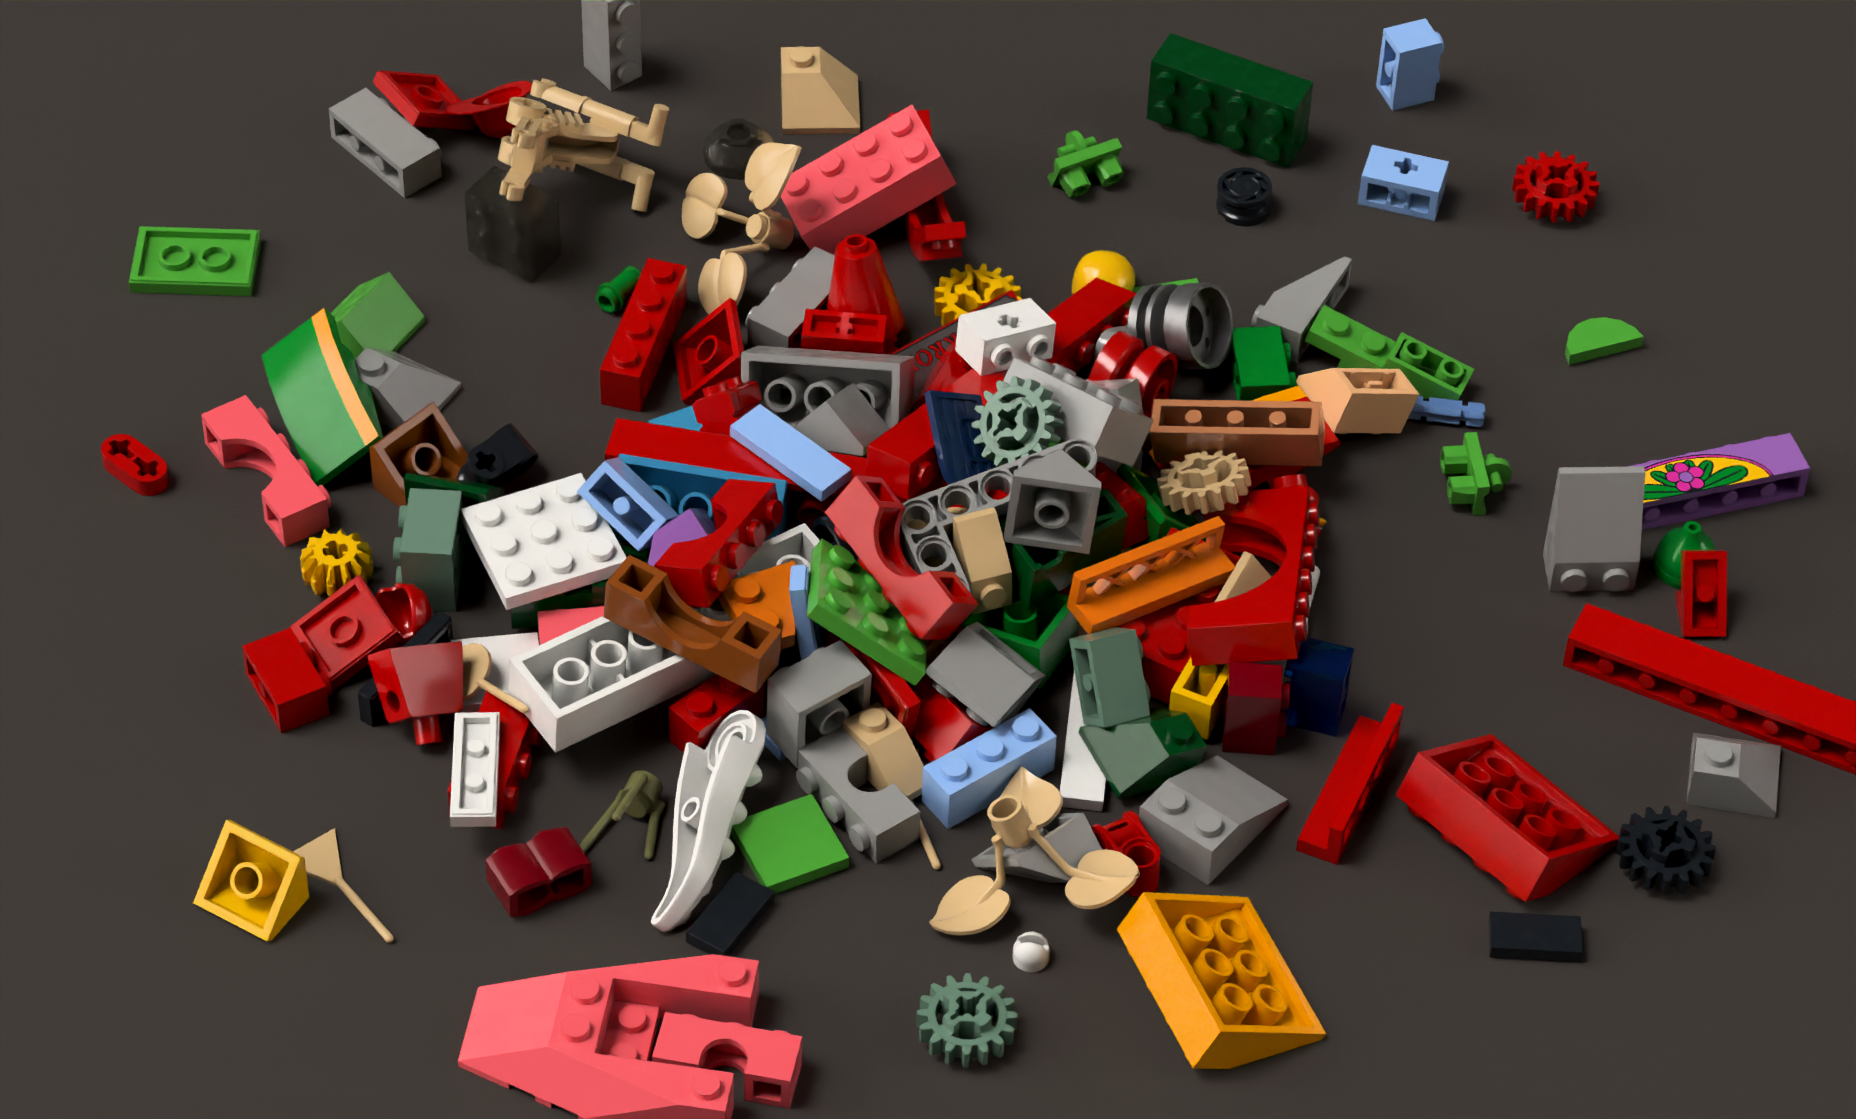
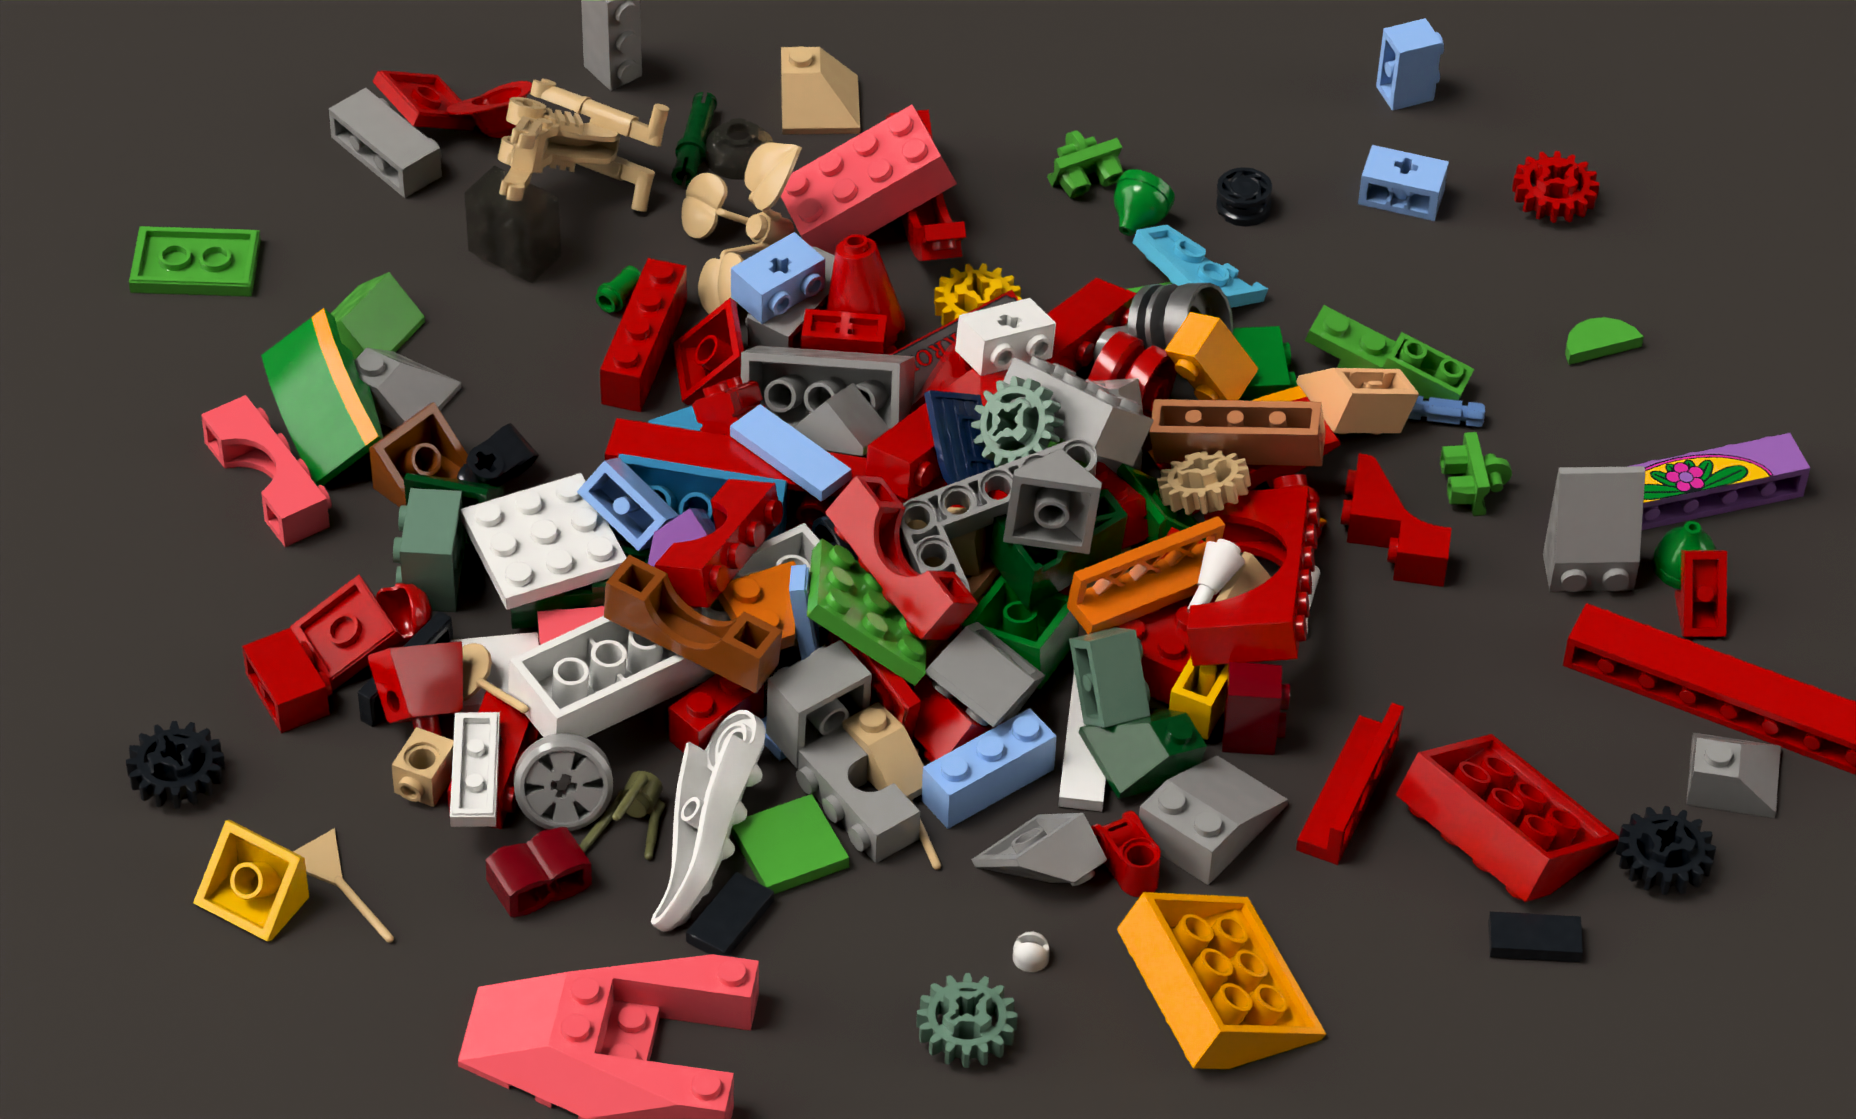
red beam [101,434,169,496] -> none
yellow gear [300,528,374,596] -> none
coral arch [652,1012,802,1109] -> none
tan plant [929,766,1140,935] -> none
tan slope [953,507,1012,615] -> none
yellow hair [1072,250,1135,294] -> none
dark green brick [1146,33,1314,168] -> none
light grey slope [1251,256,1352,362] -> none
clear blue brick [1284,637,1354,737] -> none
none -> black gear [126,721,225,809]
none -> tan brick [392,727,454,807]
none -> light grey wheel [514,733,613,831]
none -> dark green pin [671,92,718,186]
none -> light blue brick [731,232,825,324]
none -> green helmet [1114,169,1175,236]
none -> medium azure wing [1132,225,1268,308]
none -> light orange brick [1165,312,1259,400]
none -> white cone [1187,539,1245,612]
none -> red arch [1341,453,1452,587]

